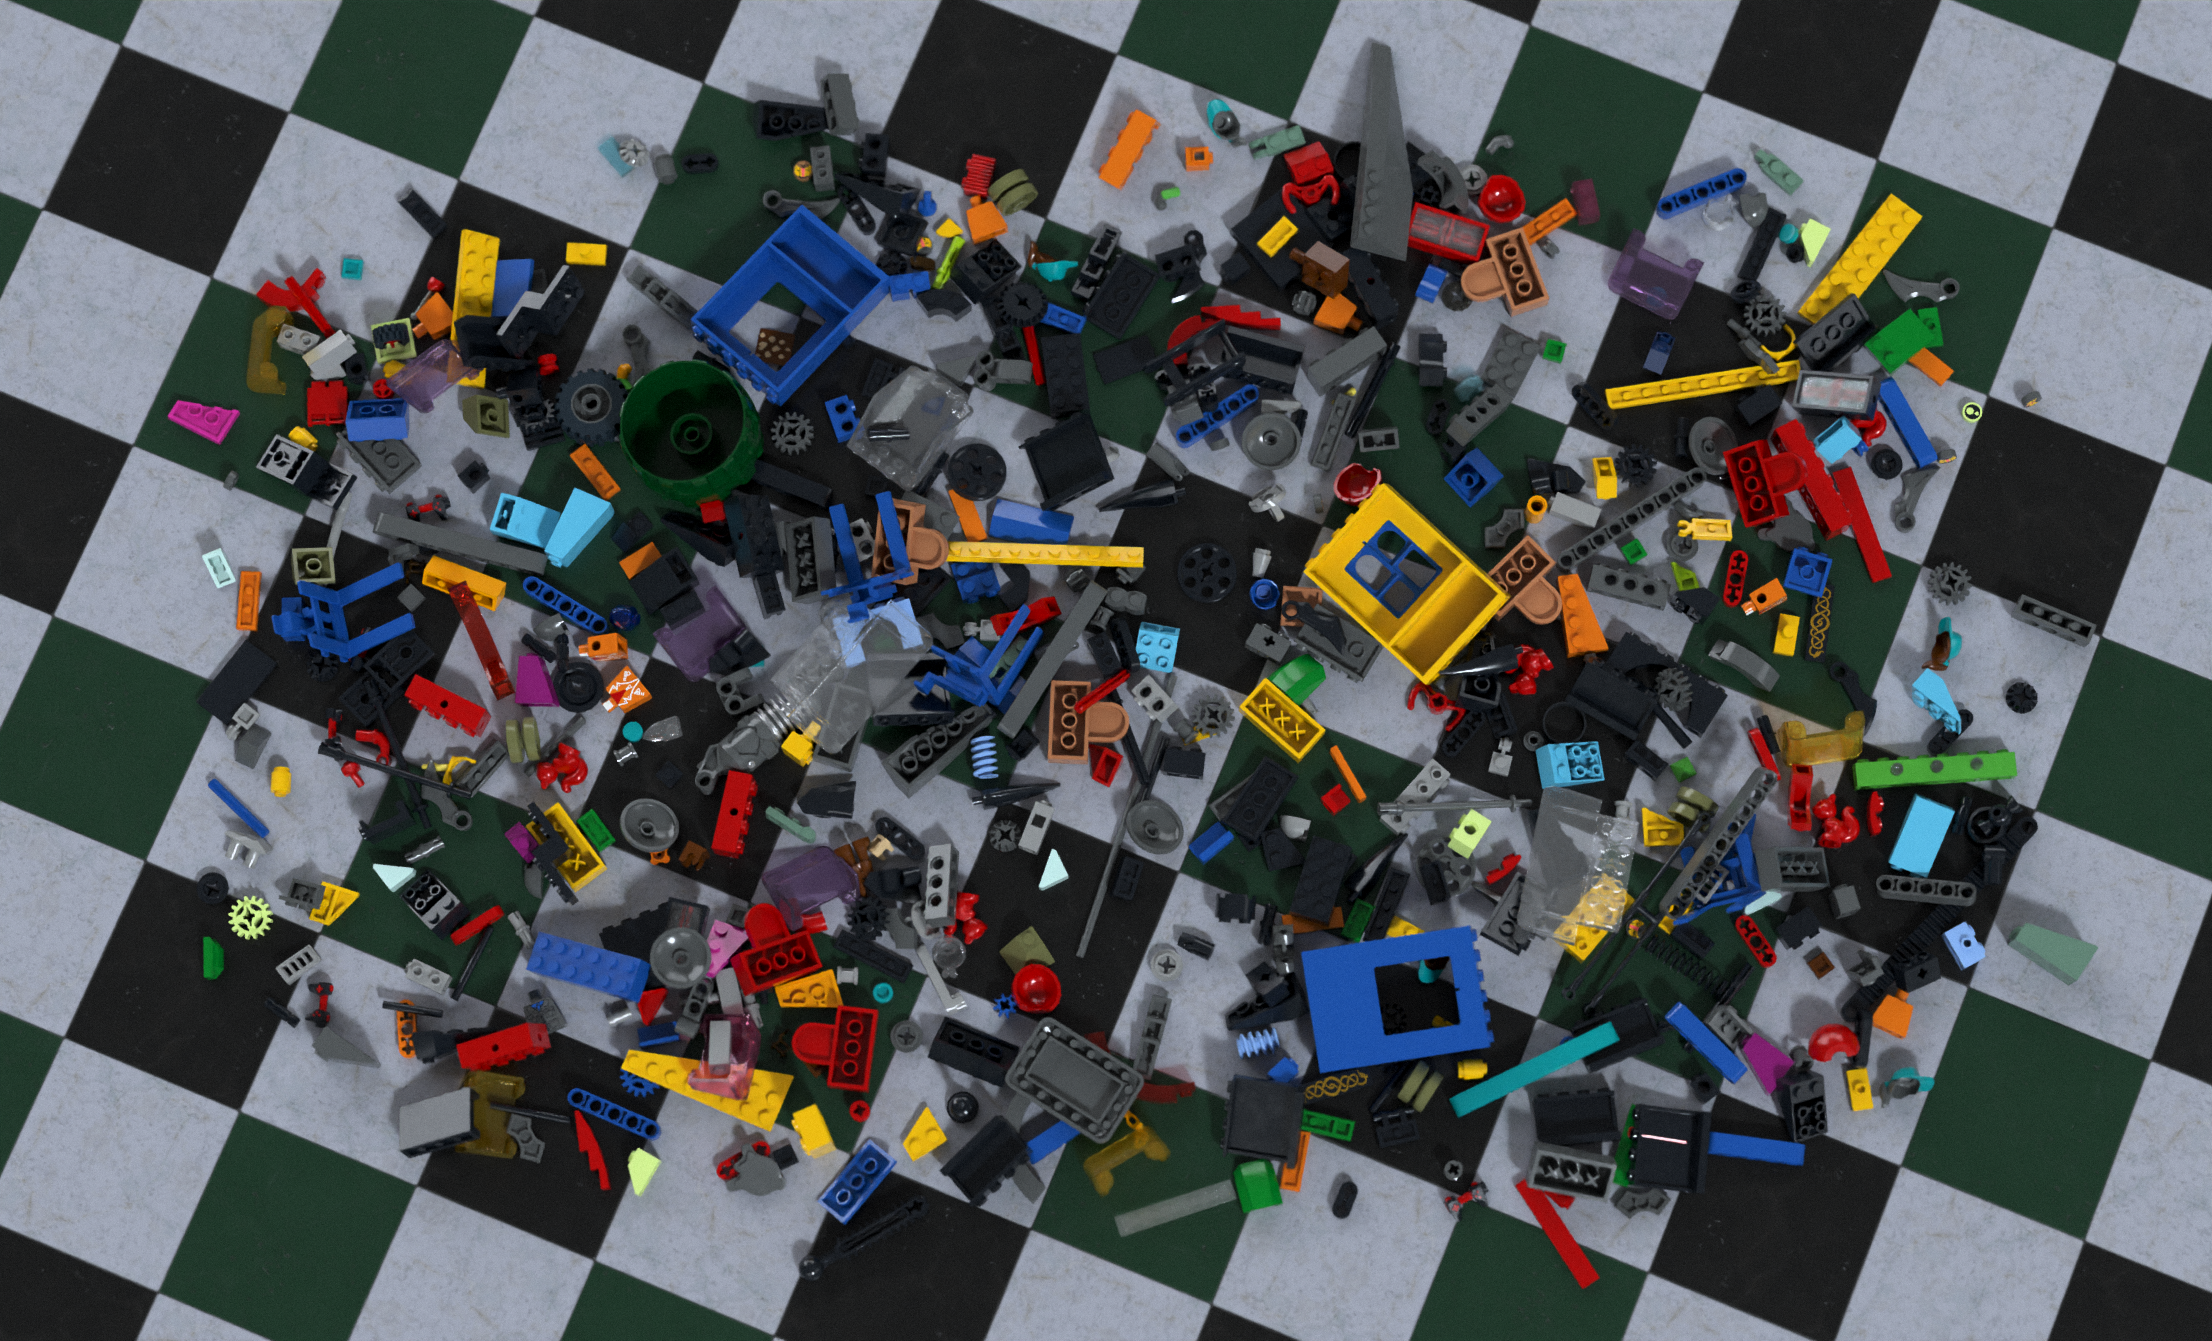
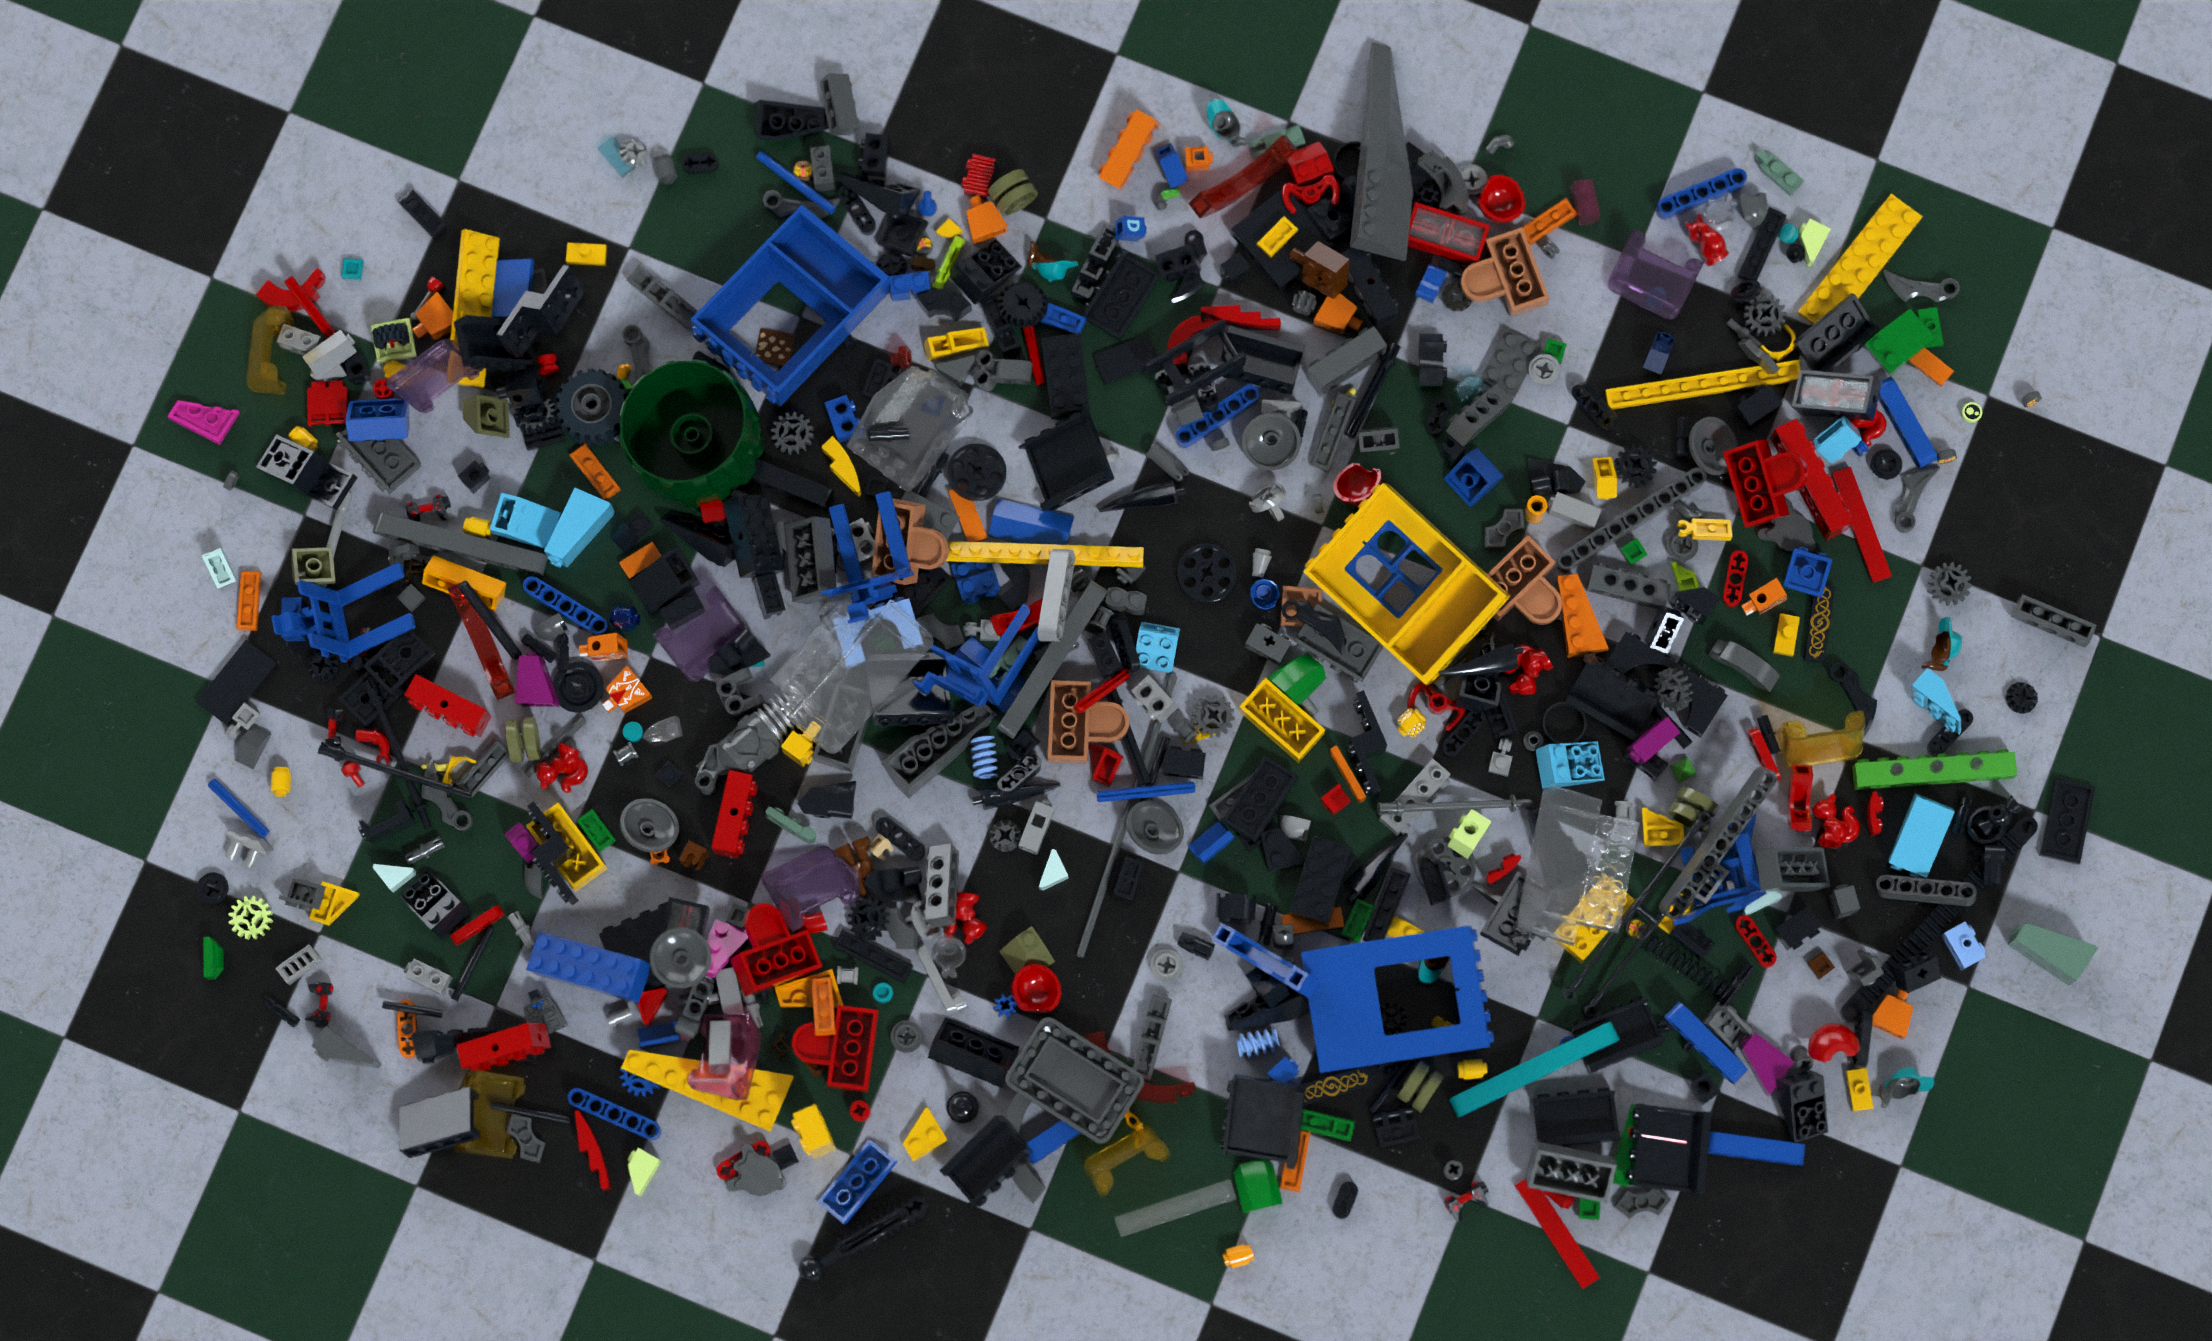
none -> black axle [458,581,522,660]
none -> yellow brick [463,516,492,539]
none -> blue piece [756,151,836,215]
none -> orange tile [811,977,836,1036]
none -> yellow slope [822,436,861,497]
none -> clear red tile [890,346,913,370]
none -> yellow slope [923,327,989,361]
none -> black beam [997,755,1042,798]
none -> light grey beam [1038,549,1075,642]
none -> blue axle [1096,782,1196,802]
none -> blue brick [1115,216,1147,242]
none -> blue slope [1154,143,1189,188]
none -> clear red arch [1188,135,1297,219]
none -> blue arch [1212,922,1320,999]
none -> light orange brick [1223,1244,1254,1269]
none -> black bracket [1347,690,1387,800]
none -> yellow head [1397,708,1427,738]
none -> light grey gear [1529,353,1560,385]
none -> green plate [1578,1198,1600,1221]
none -> magenta slope [1627,717,1680,764]
none -> black brick [1644,605,1684,654]
none -> red animal [1685,214,1729,266]
none -> black tile [2039,778,2095,865]

